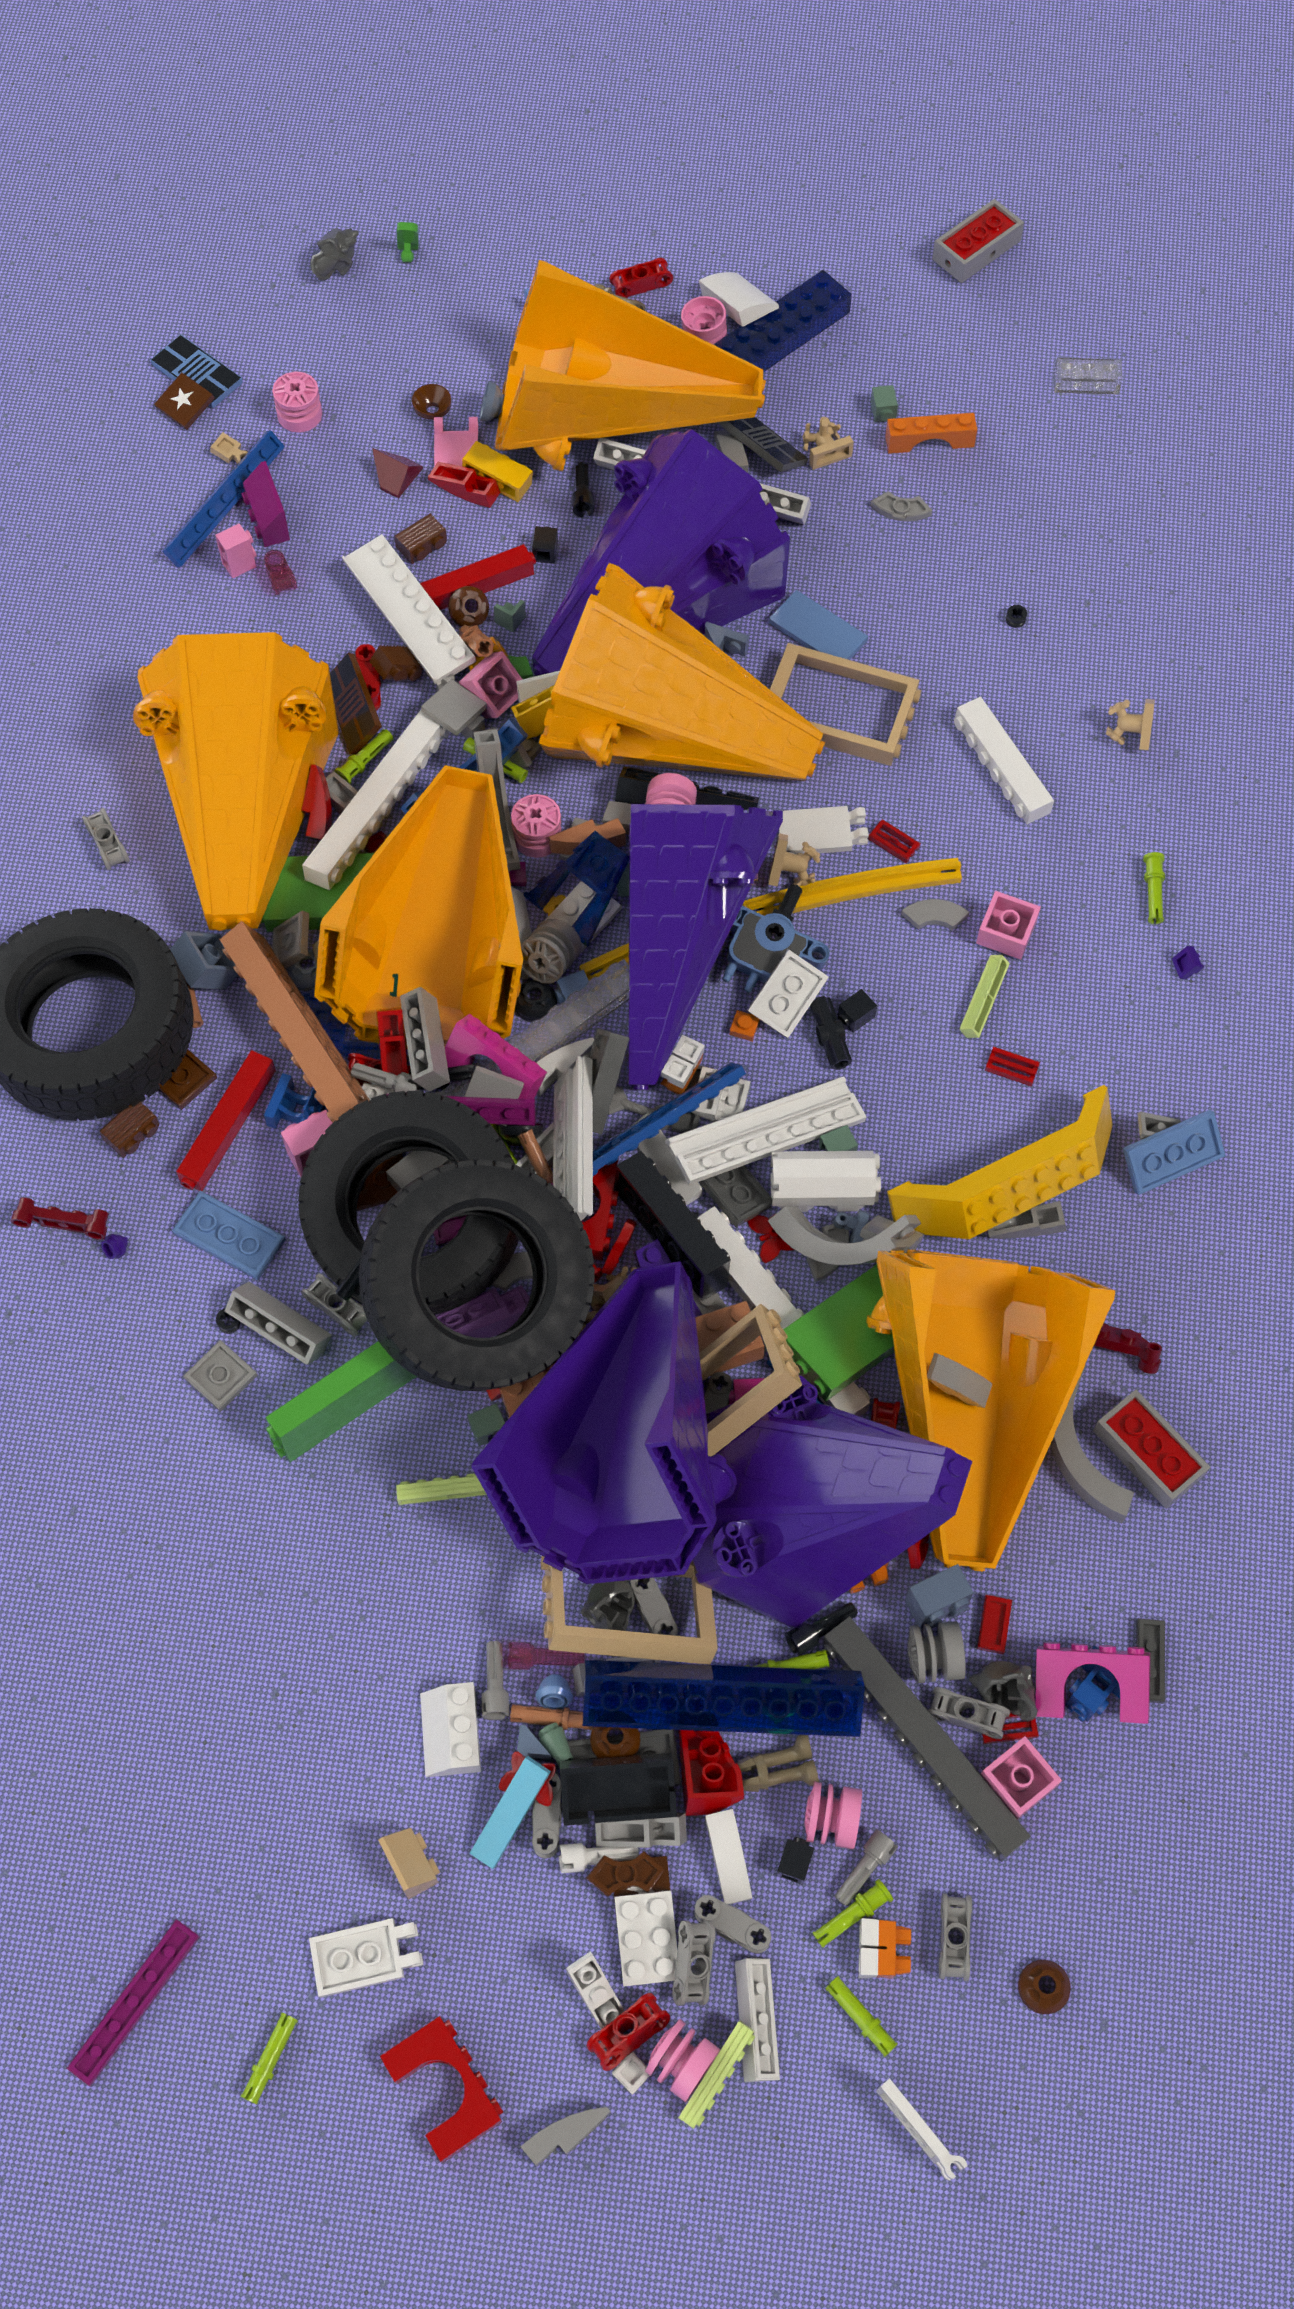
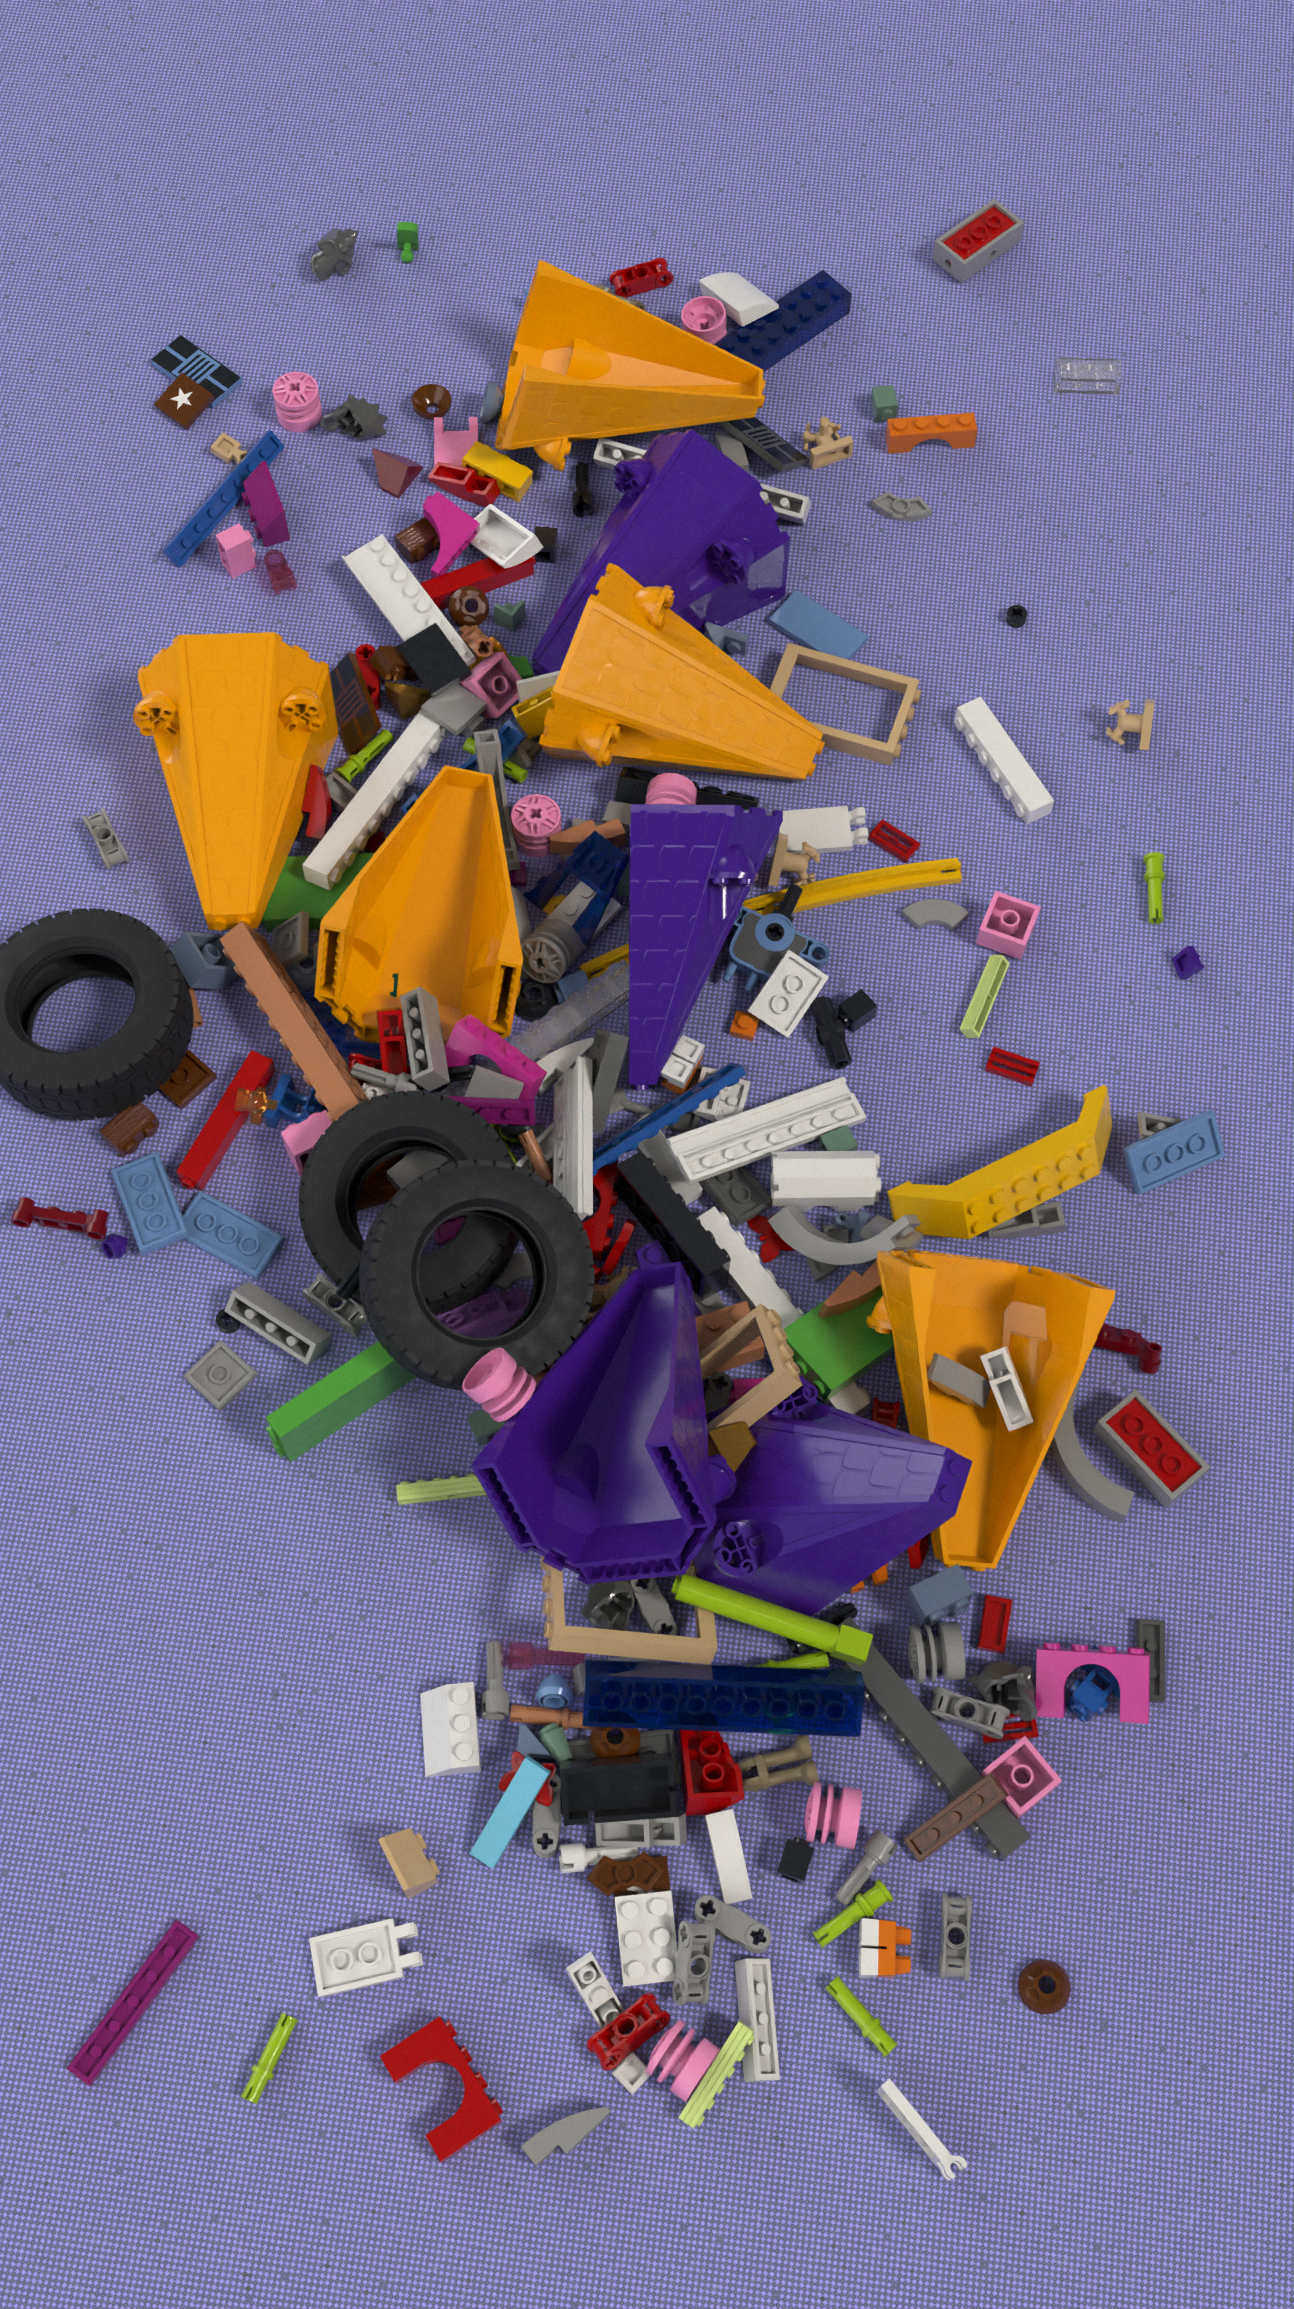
none -> medium blue tile [111,1151,190,1256]
none -> clear orange piece [234,1087,278,1125]
none -> dark grey head [320,394,388,440]
none -> pearl gold slope [385,681,431,721]
none -> black tile [397,623,472,698]
none -> dark pink arch [422,491,480,578]
none -> bright pink wheel [462,1348,536,1422]
none -> white slope [470,504,543,569]
none -> lime brick [671,1574,873,1666]
none -> pearl gold slope [708,1421,758,1472]
none -> nougat slope [817,1260,882,1318]
none -> reddish brown tile [903,1772,1009,1863]
none -> white slope [980,1346,1034,1431]

